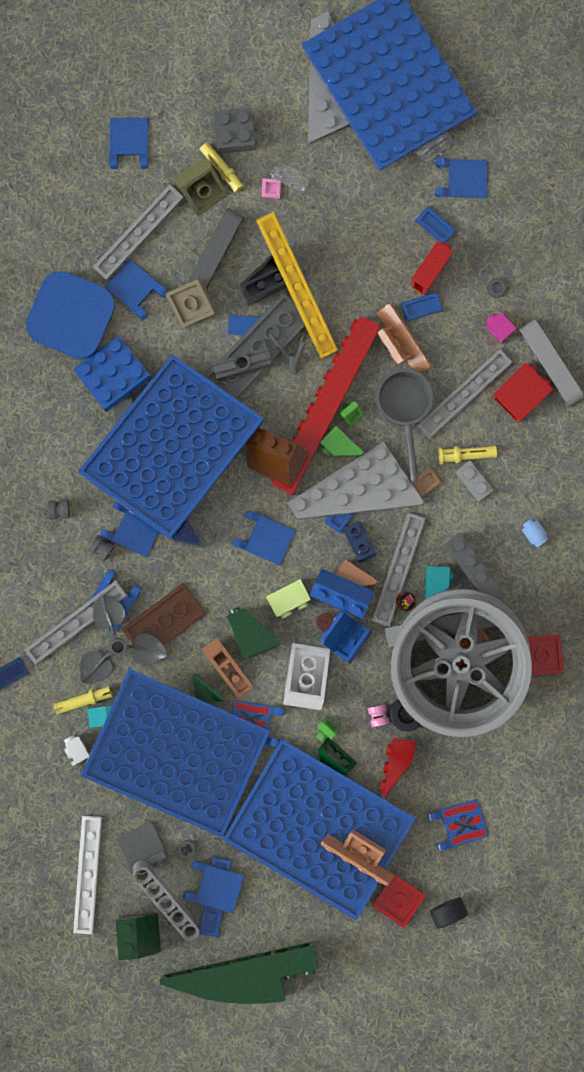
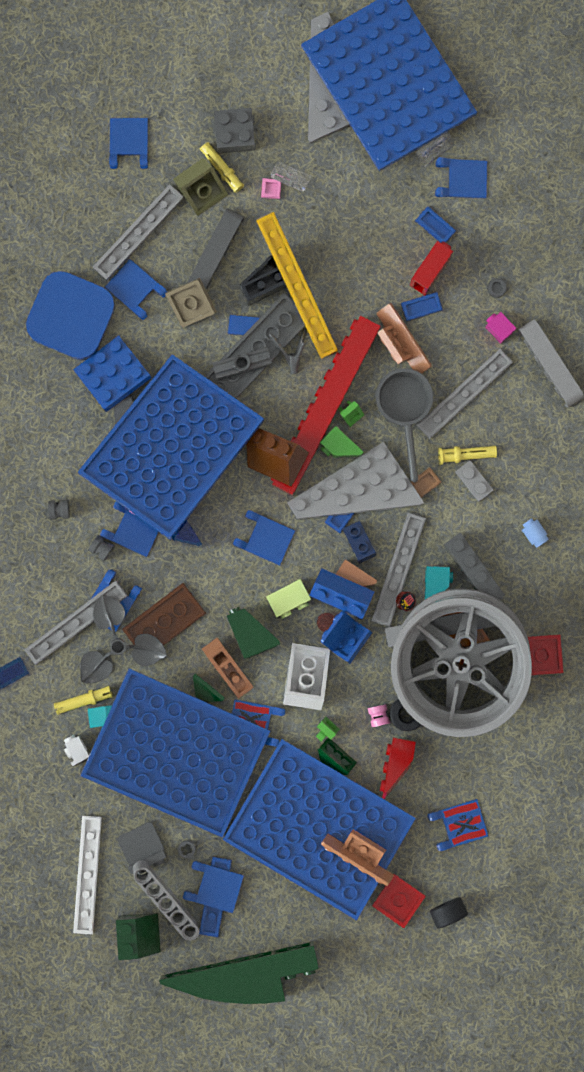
red brick [492,363,553,423] -> none

